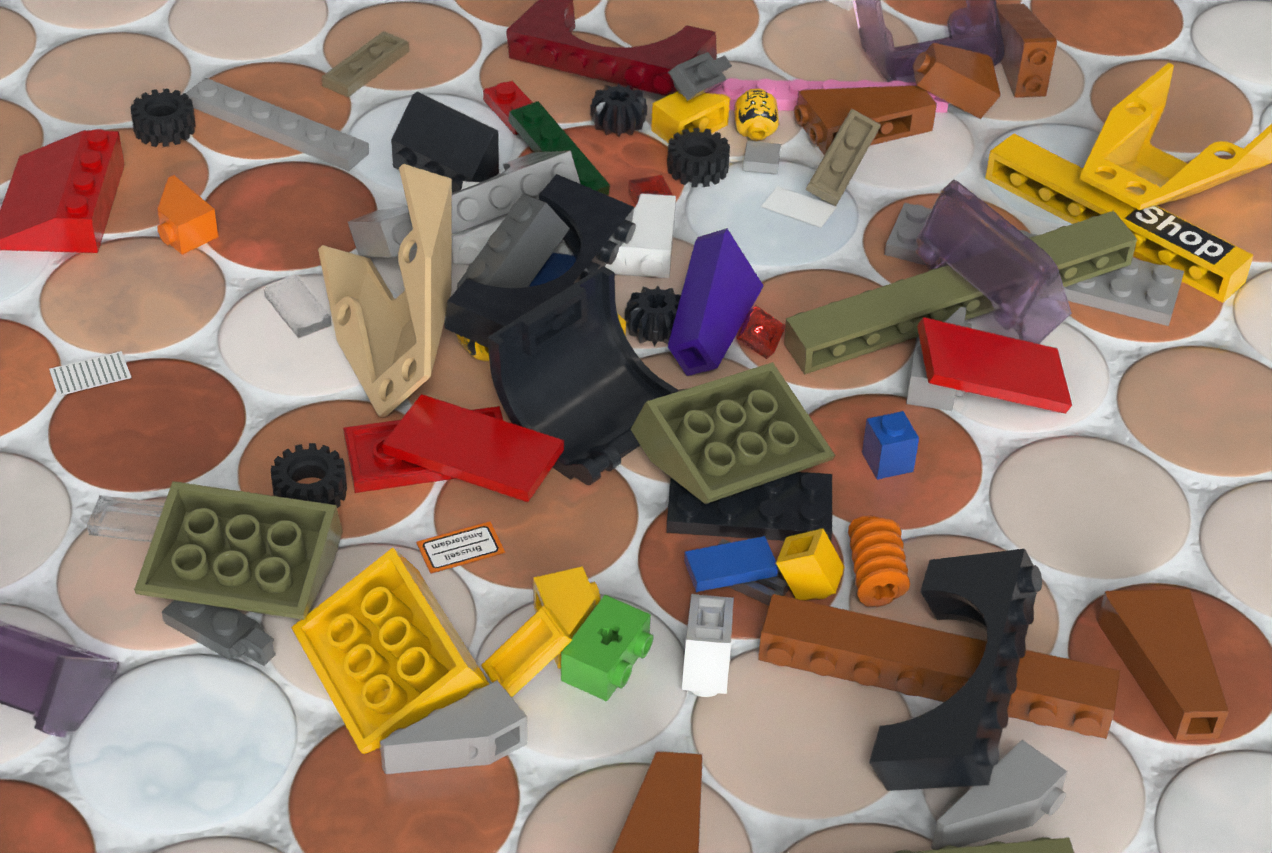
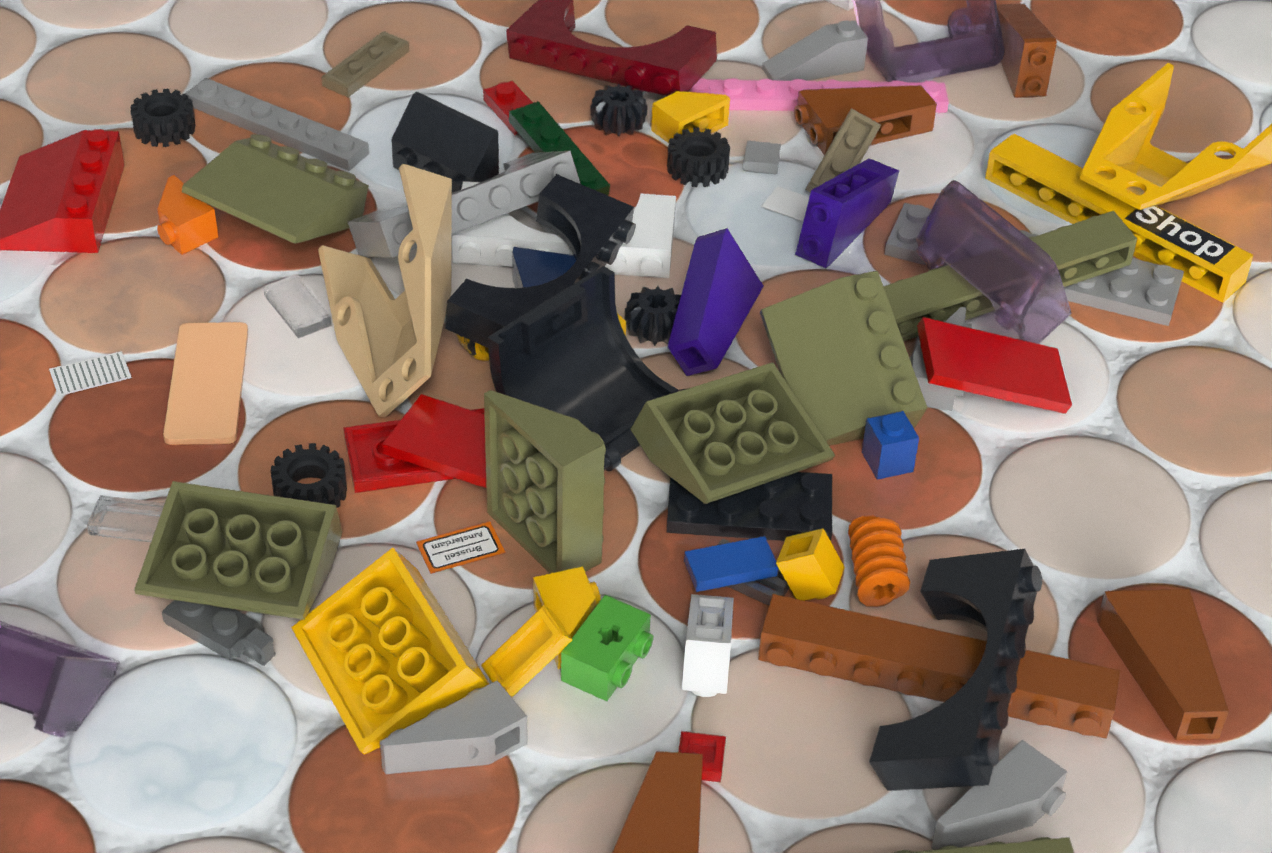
dark grey slope [457,194,570,289] -> none
clear red plate [628,175,673,206] -> none
dark grey hinge [668,52,732,101] -> none
yellow head [734,88,779,141] -> none
clear red plate [736,305,785,359] -> none
dark orange slope [913,42,1001,119] -> none
none -> light nougat piece [163,322,248,445]
none -> olive slope [182,134,369,244]
none -> olive slope [484,390,606,573]
none -> red tile [678,731,726,783]
none -> olive slope [760,271,927,446]
none -> light grey slope [762,20,868,81]
none -> dark purple slope [795,158,899,268]

